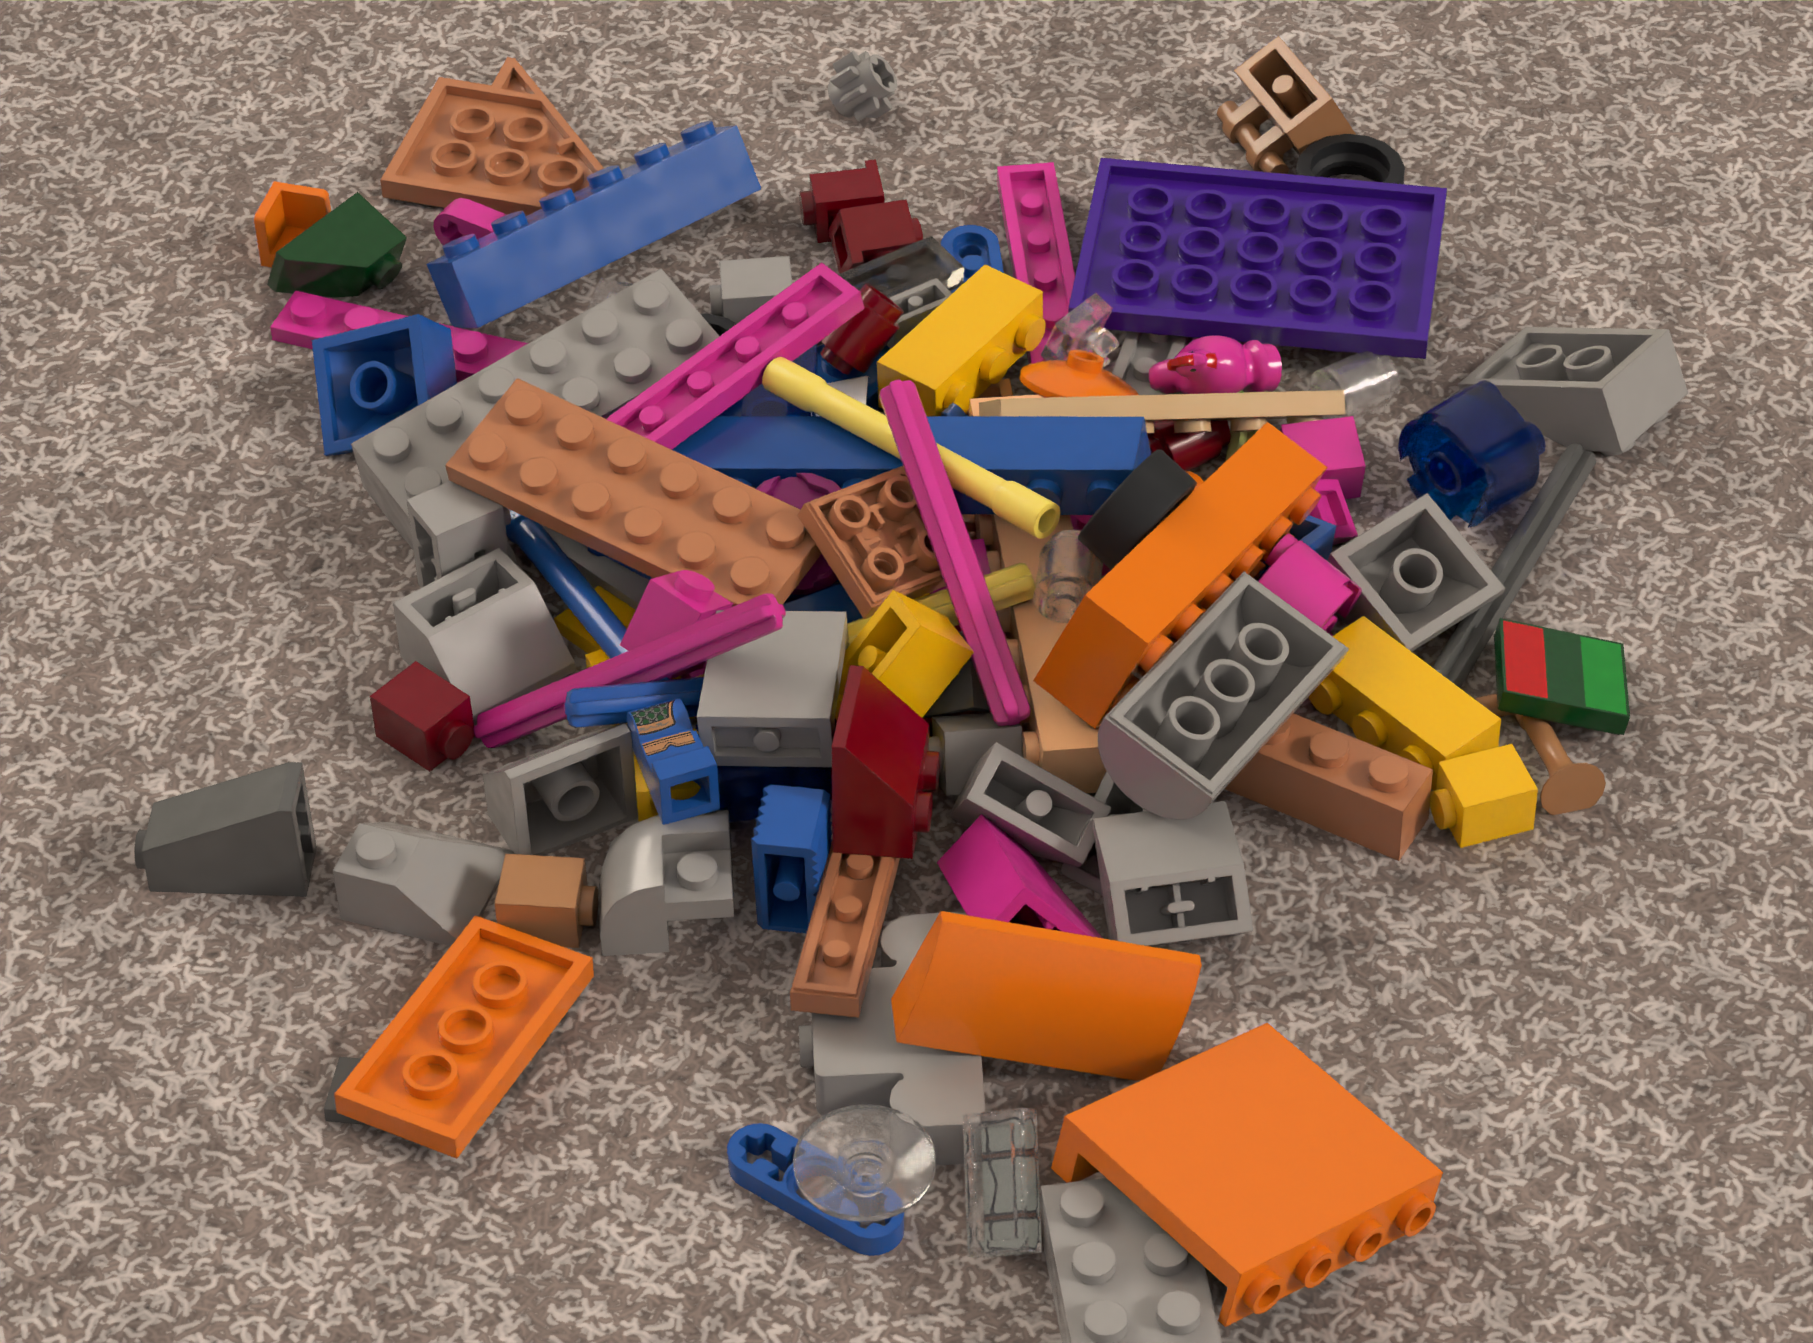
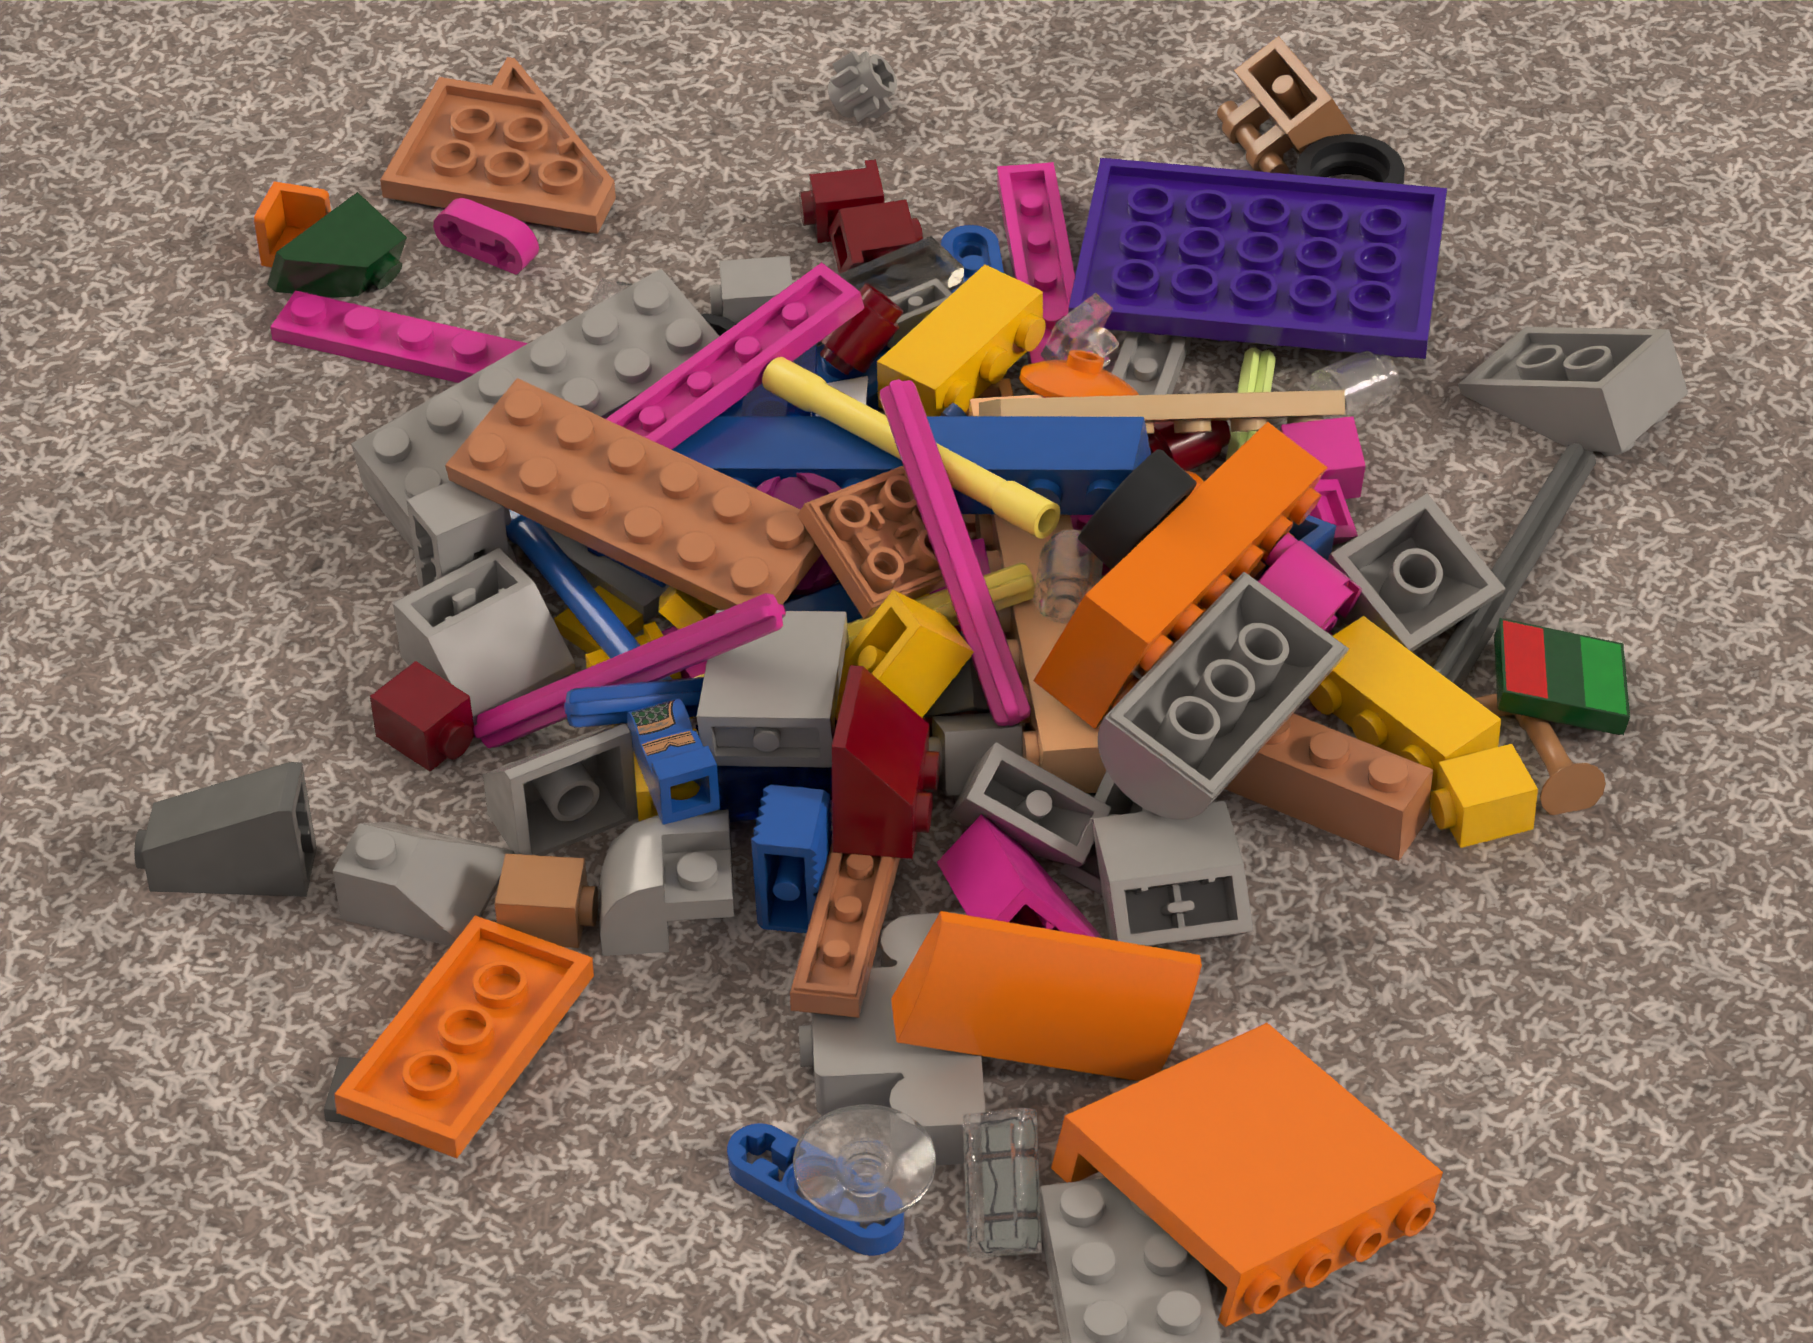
blue slope [312,314,457,456] -> none
blue brick [426,120,761,328] -> none
dark pink brick [620,570,733,679] -> none
dark pink animal [1149,336,1282,394] -> none
clear blue brick [1398,380,1546,528] -> none

